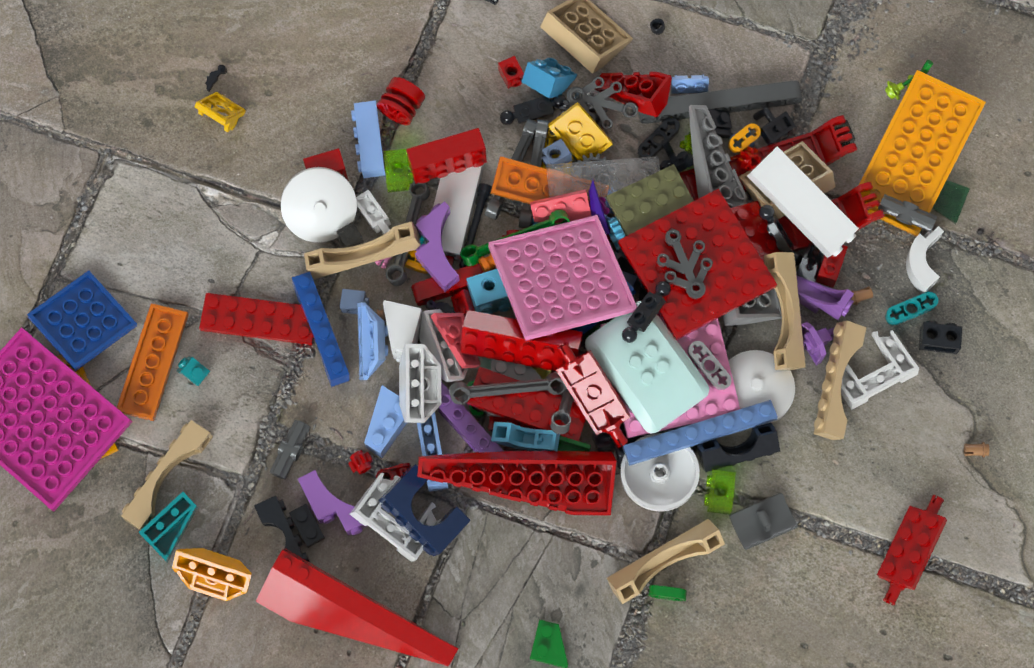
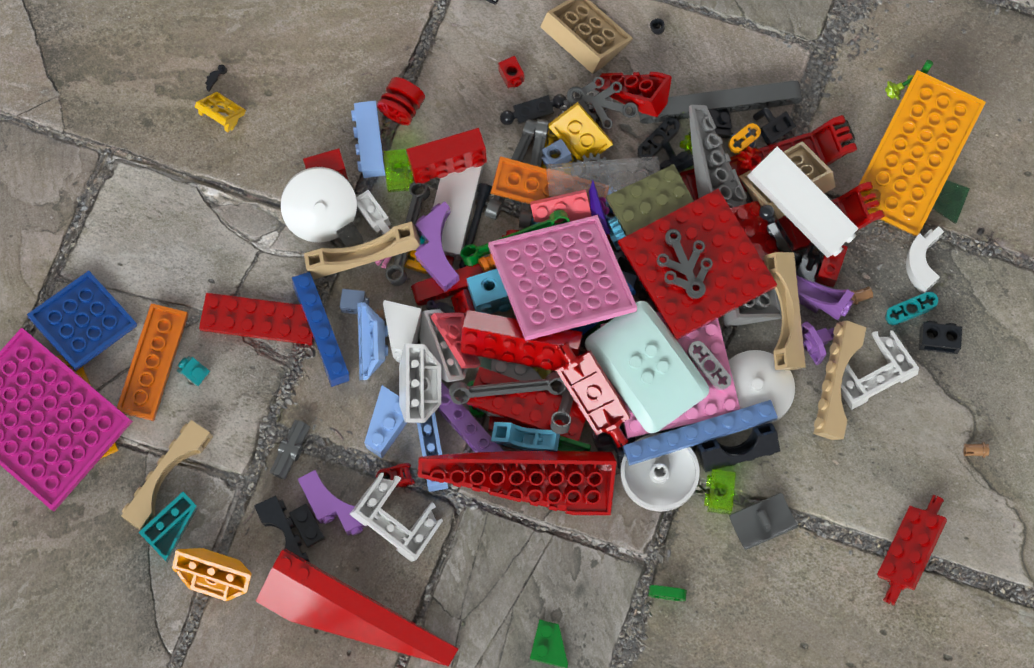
red gear [348,450,373,474] -> none
dark blue arch [379,464,471,556] -> none
dark azure slope [522,58,577,98] -> none
tan arch [607,519,725,604] -> none
black plate [622,281,671,343] -> none
light blue hinge [671,74,709,94] -> none
dark grey piece [878,194,937,232] -> none

